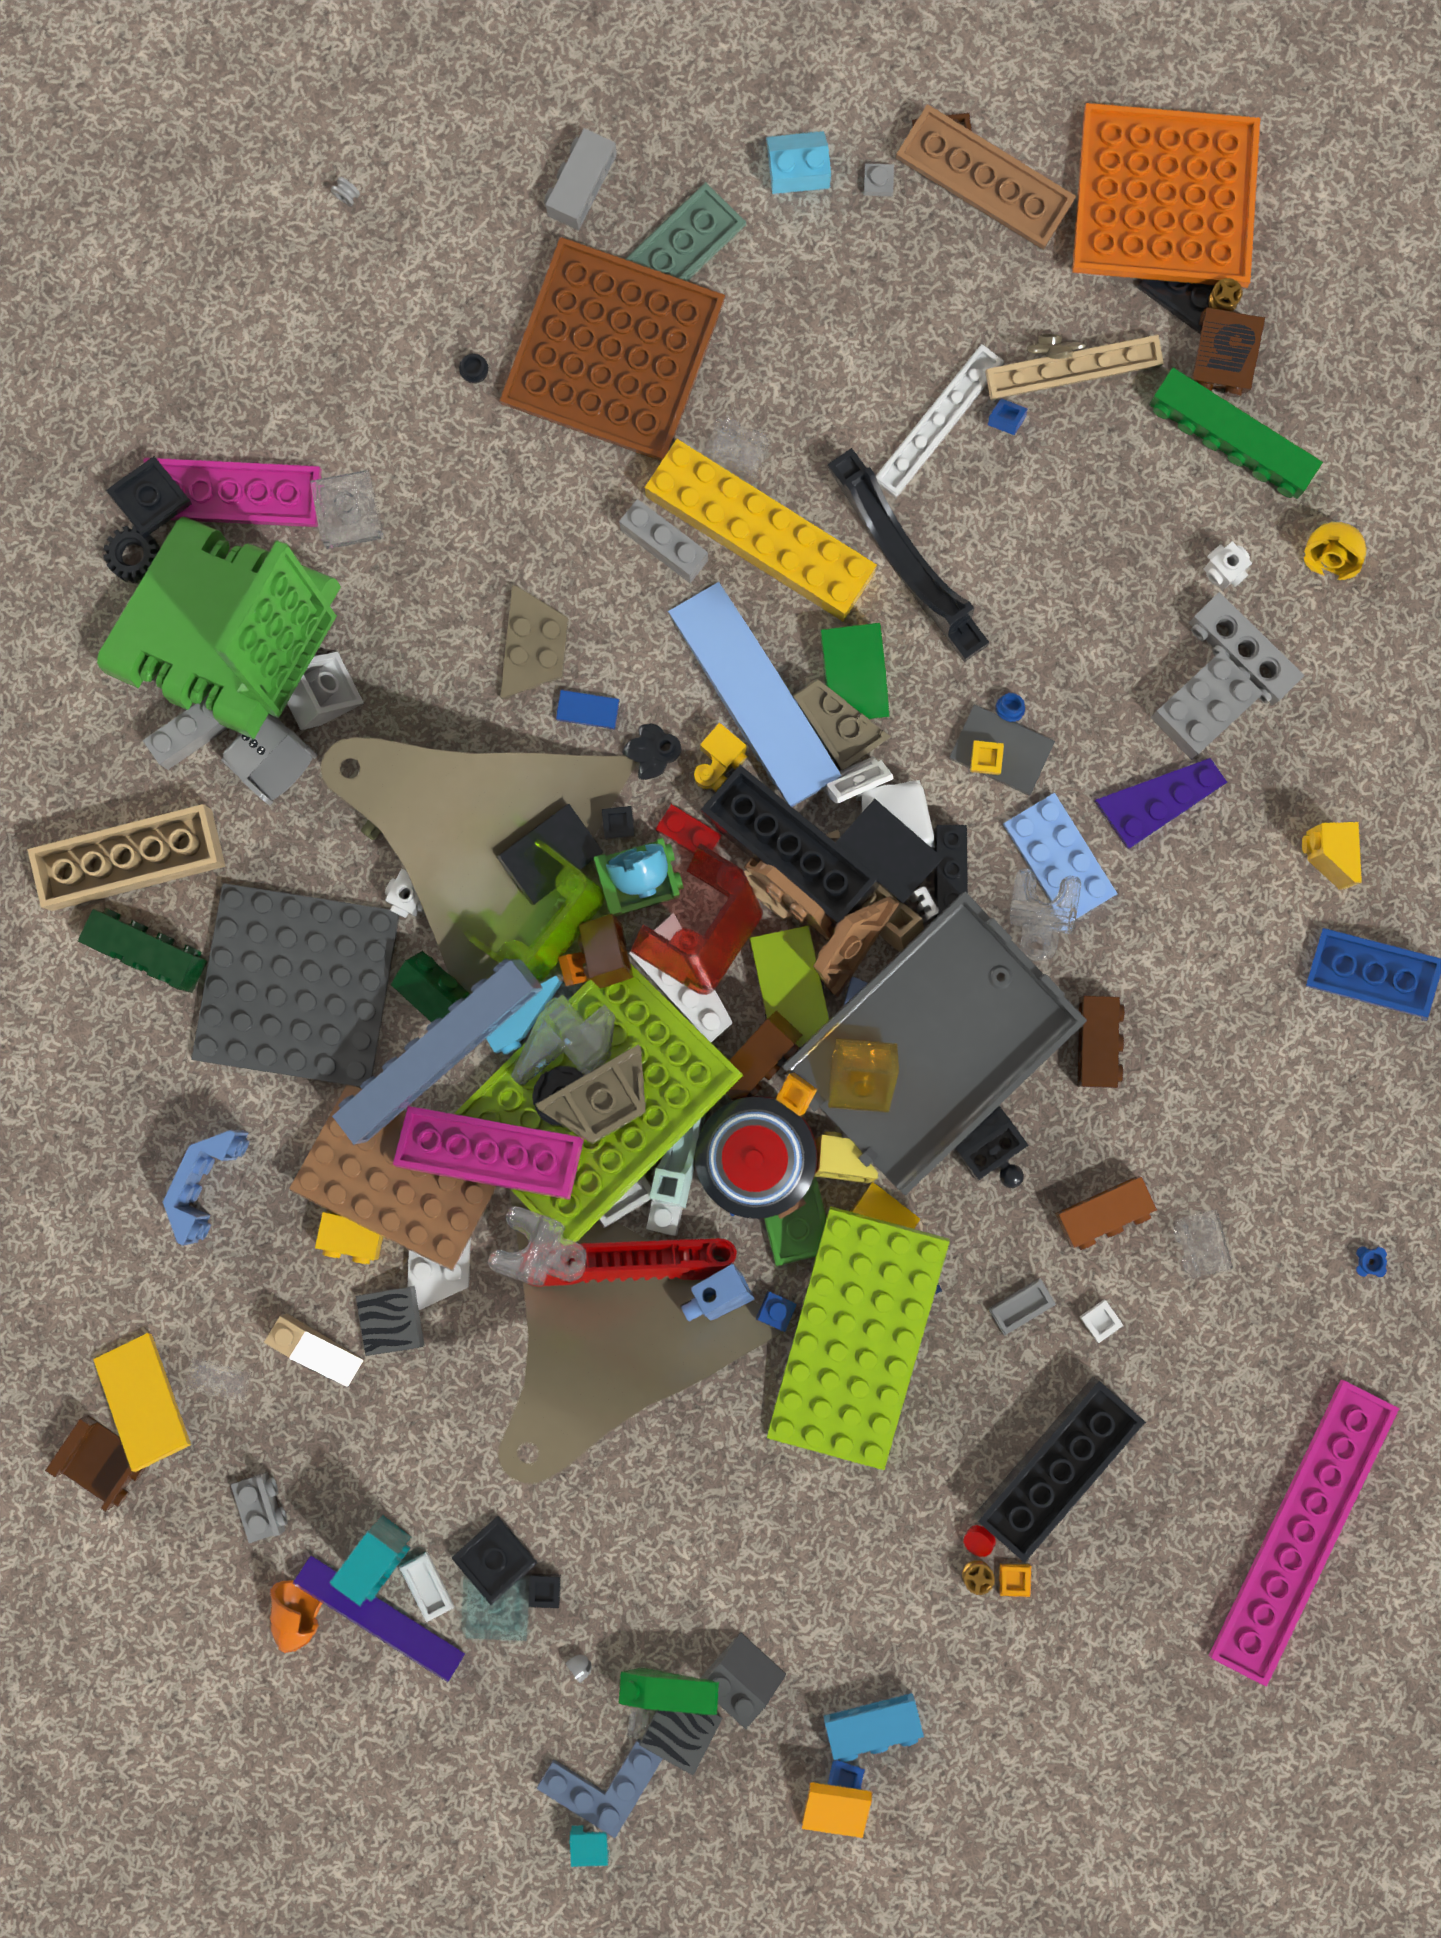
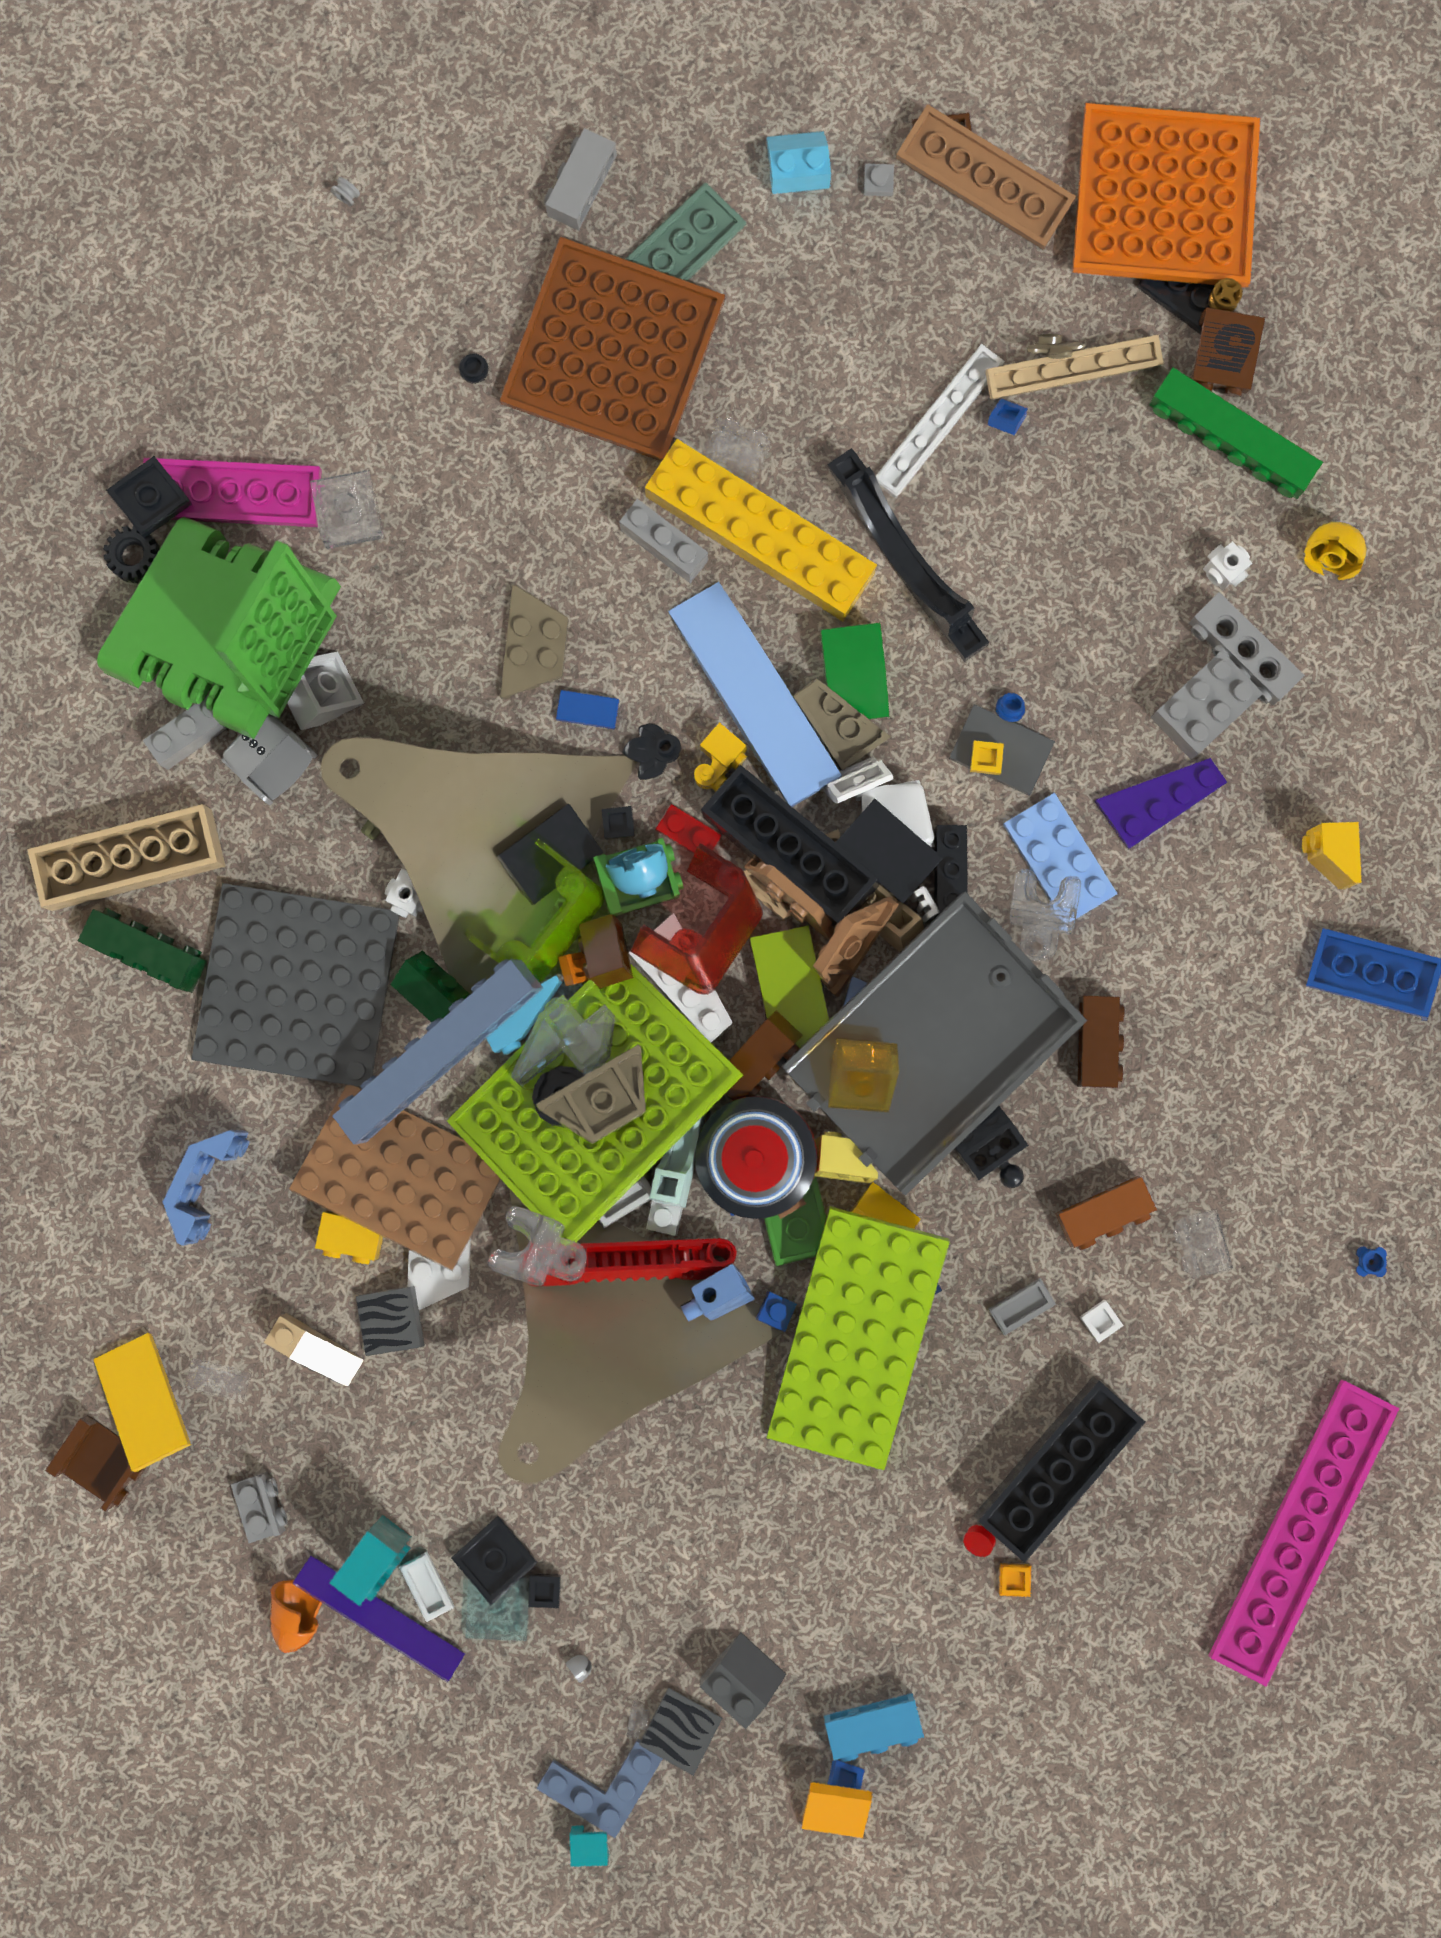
dark pink plate [393,1106,584,1200] -> none
green slope [618,1668,719,1715] -> none
light orange tile [776,1072,817,1116] -> none
pearl gold wheel [962,1560,995,1595] -> none

